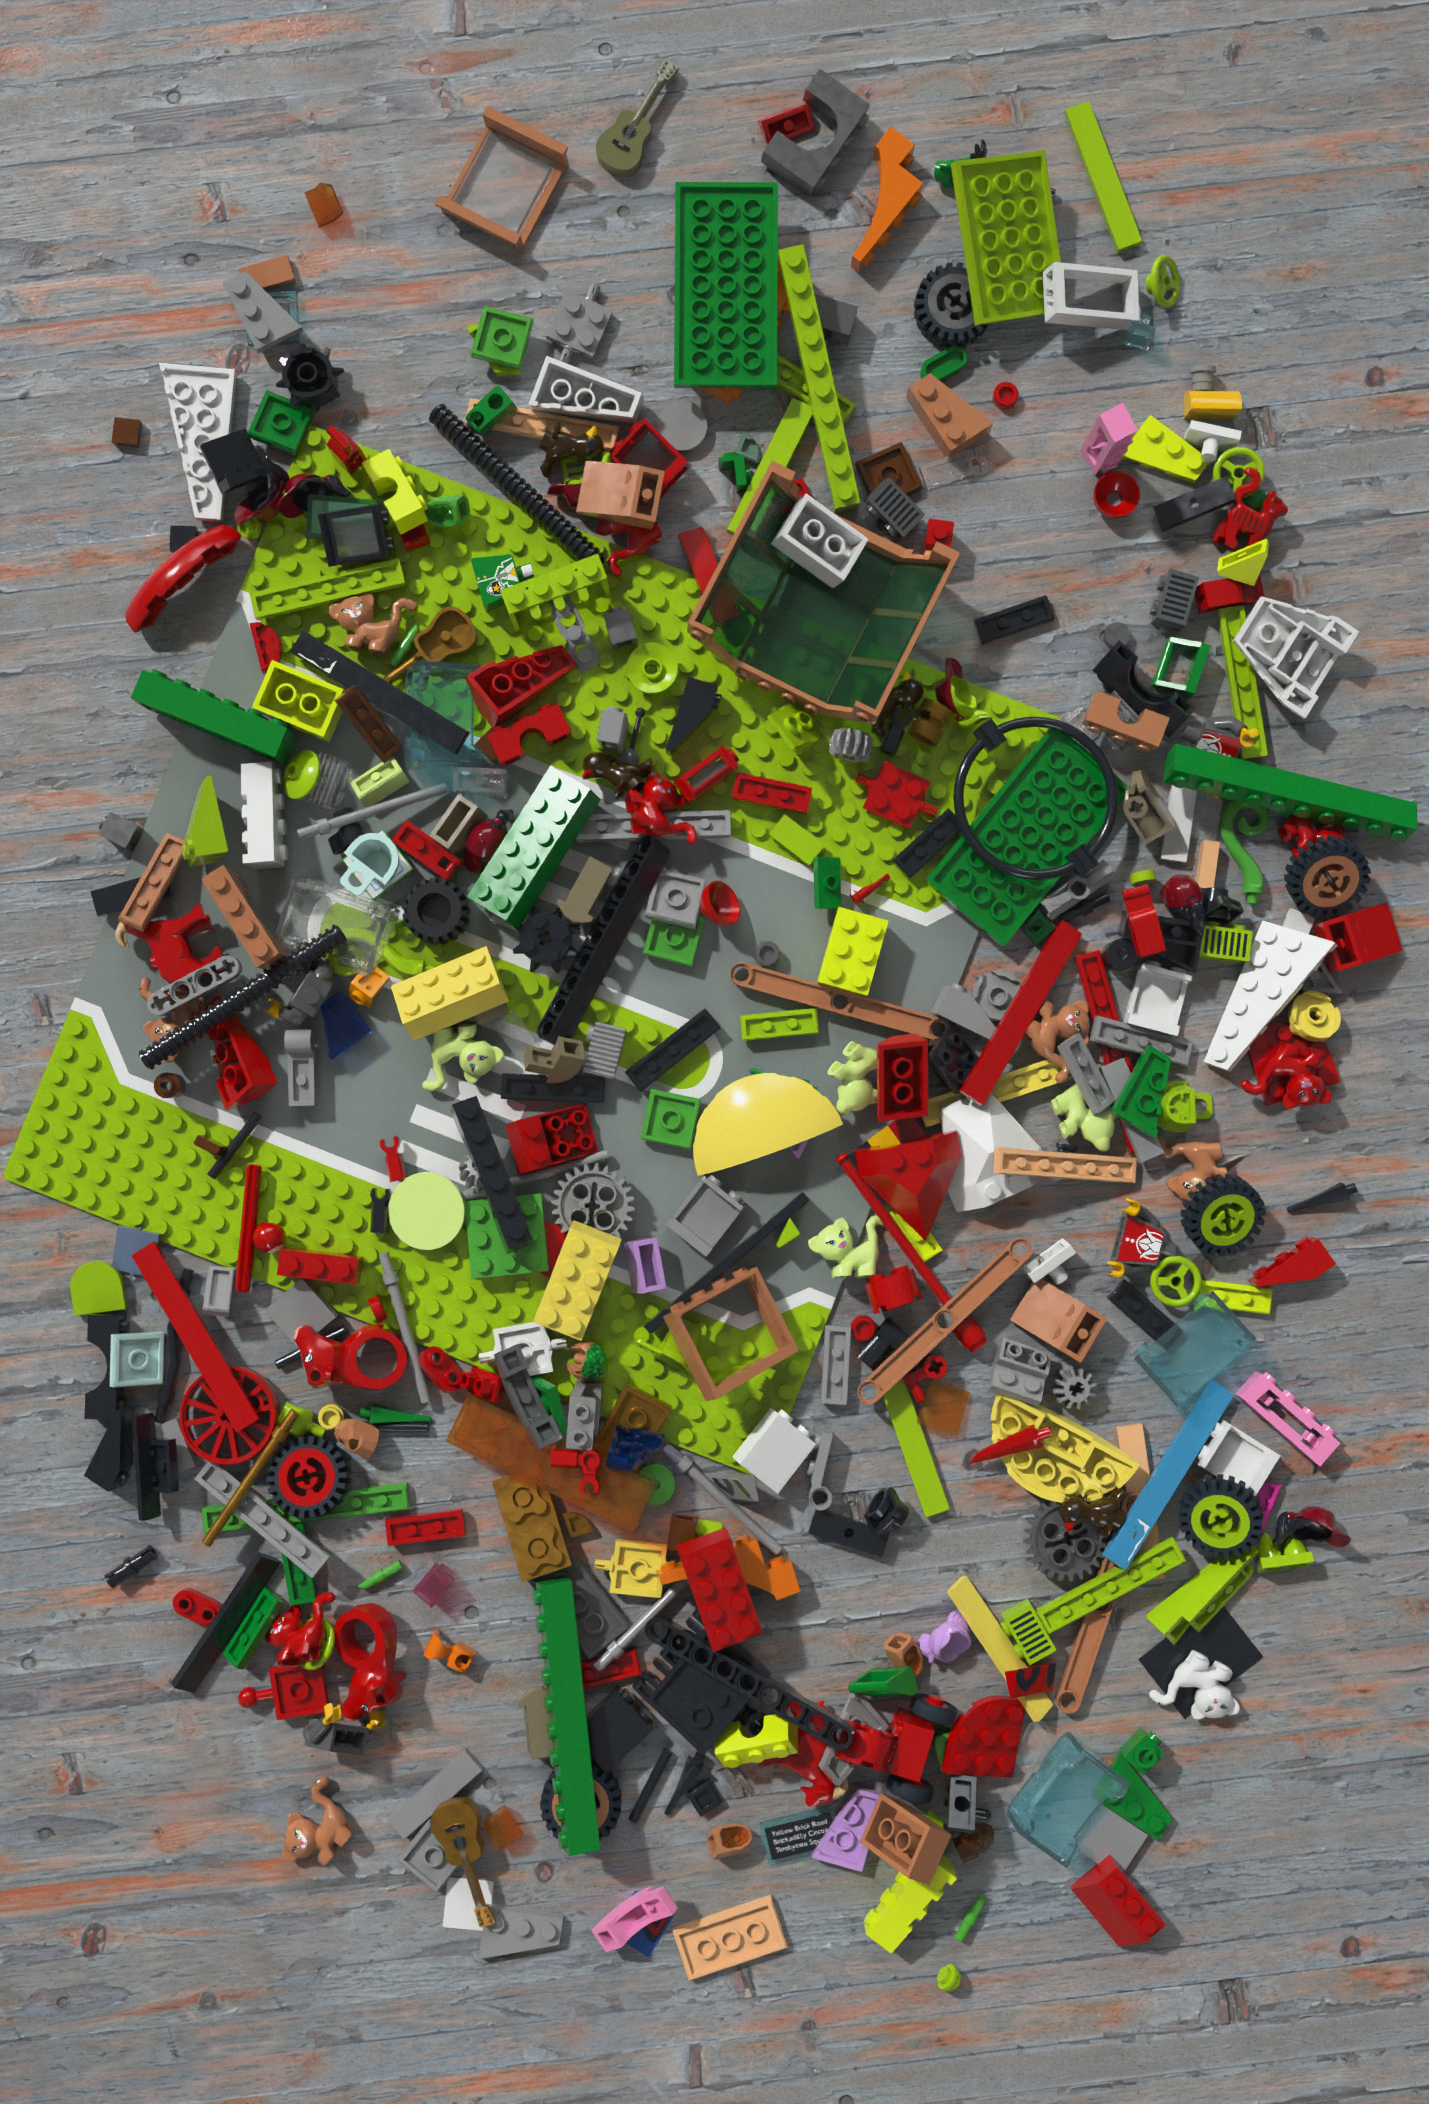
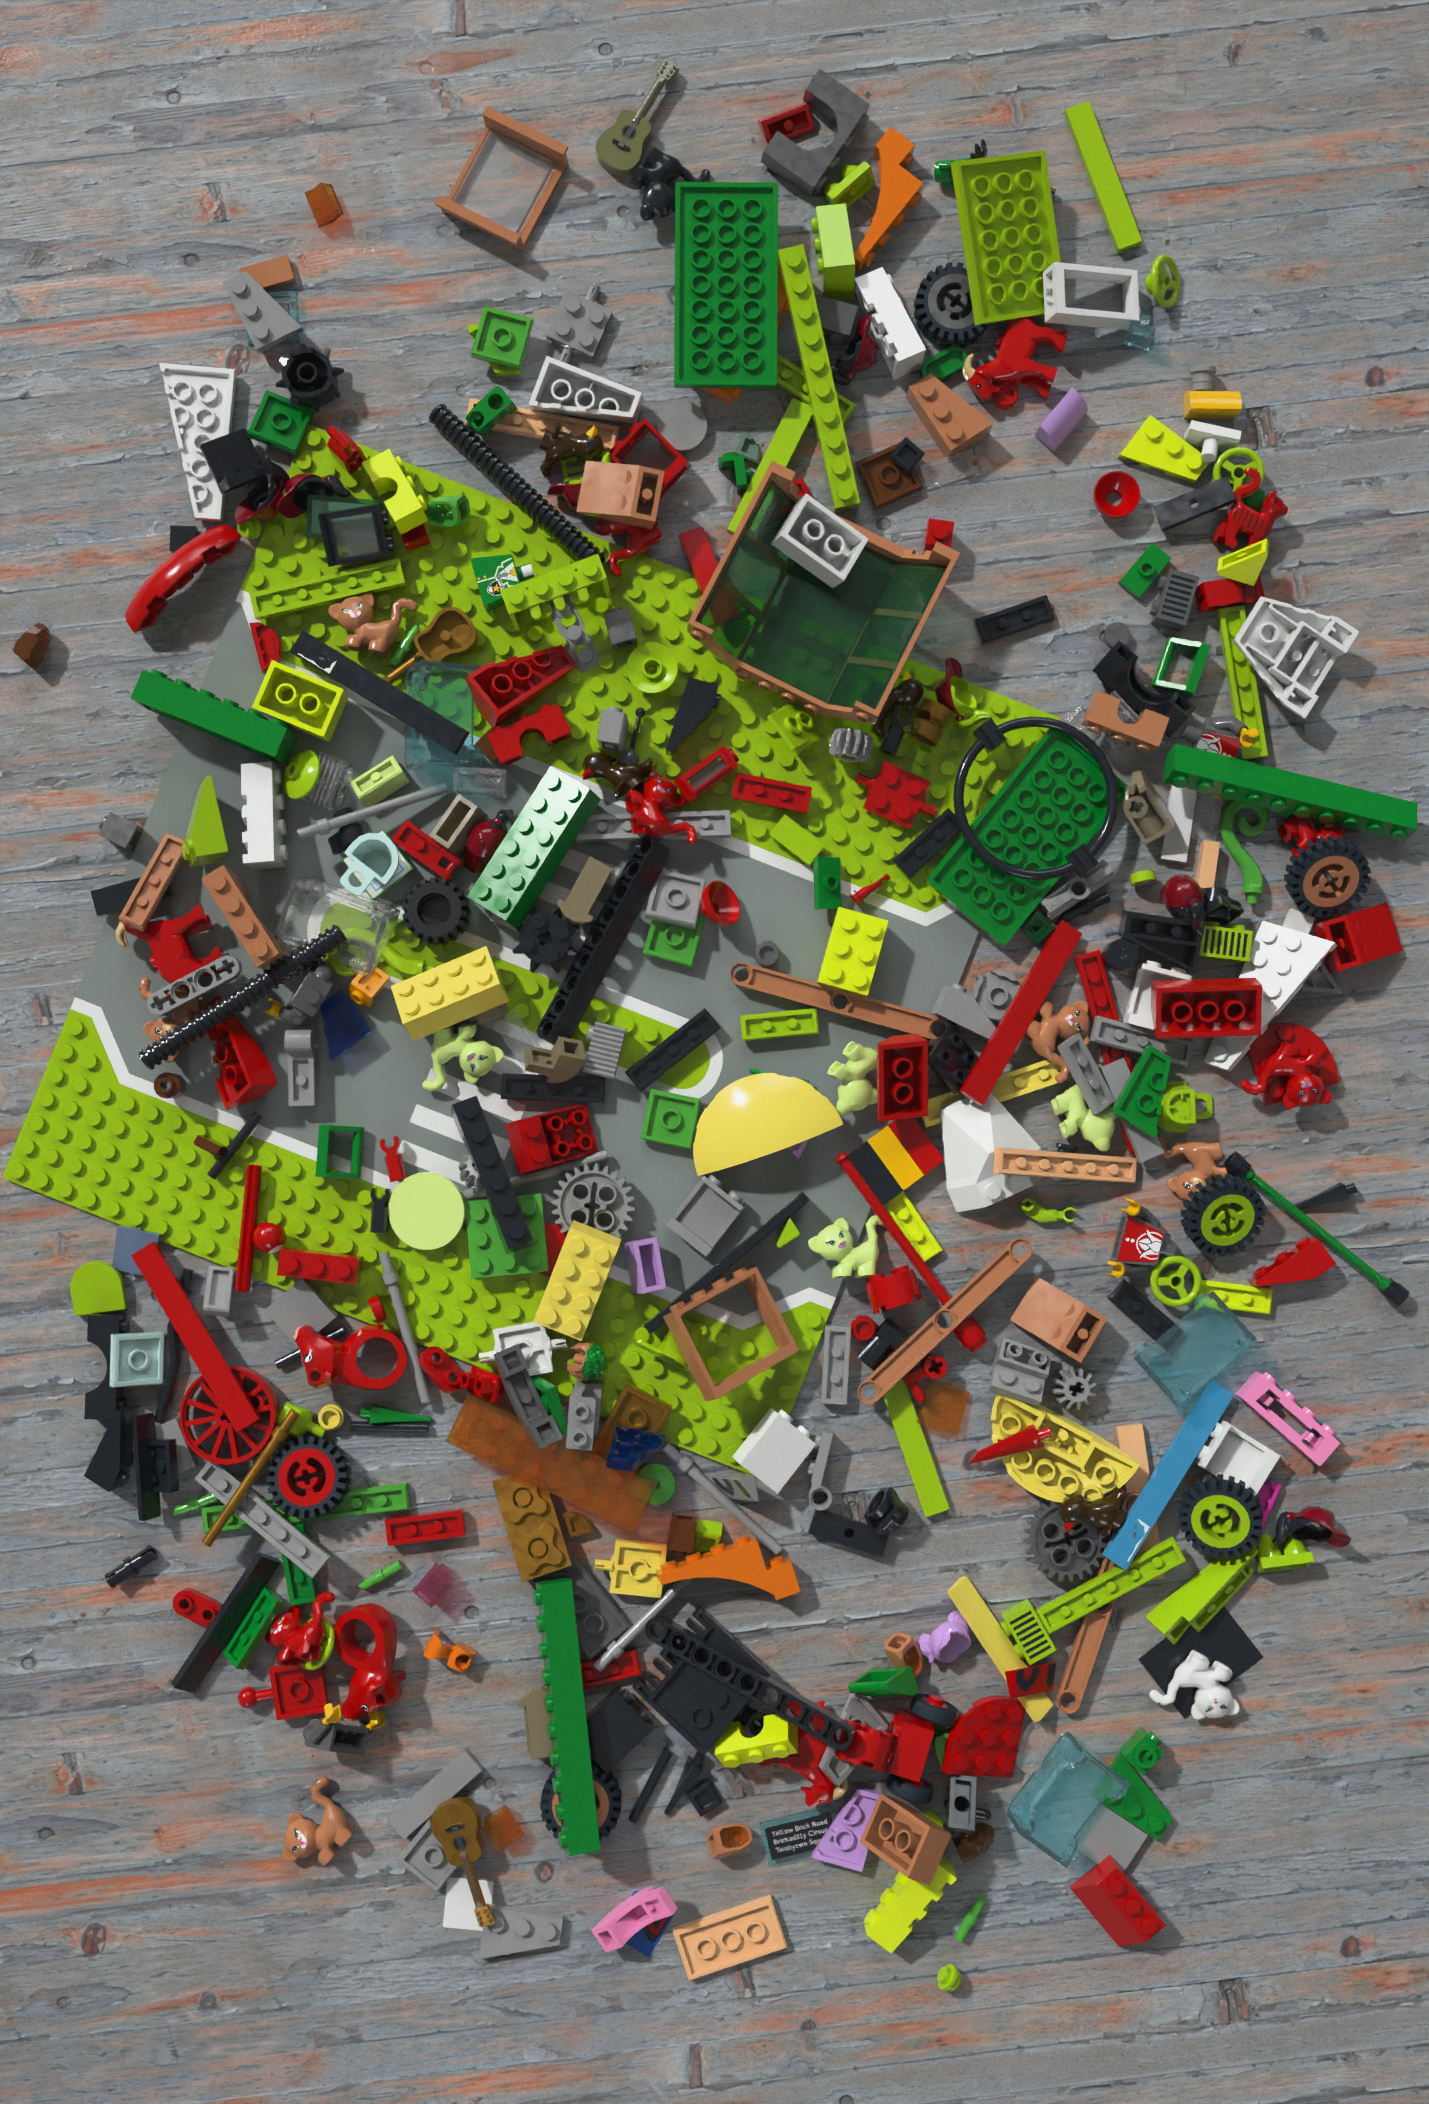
reddish brown tile [112,417,142,448] -> none
reddish brown tile [334,685,403,762] -> none
nougat rock [334,1419,379,1459] -> none
red bar [550,1449,602,1493] -> none
red brick [676,1527,763,1652] -> none
red wedge [855,1130,962,1241] -> none
dark grey brick [864,477,925,538] -> none
white tile [1021,1238,1076,1284] -> none
bright pink brick [1081,403,1138,476] -> none
red piece [1121,884,1166,957] -> none
light yellow plate [1288,991,1341,1042] -> none
none -> reddish brown rock [12,623,51,670]
none -> bright green piece [173,1493,220,1516]
none -> green tile [315,1125,364,1179]
none -> black animal [629,147,711,221]
none -> lime wedge [811,203,855,301]
none -> lime tile [824,161,876,209]
none -> hair [830,316,879,385]
none -> white wedge [854,267,926,380]
none -> black tile [888,437,925,475]
none -> red animal [962,317,1068,402]
none -> lime arm [1020,1198,1077,1224]
none -> lavender brick [1035,387,1088,452]
none -> green plate [1118,543,1172,599]
none -> red slope [1151,978,1262,1038]
none -> green hose [1223,1151,1409,1307]

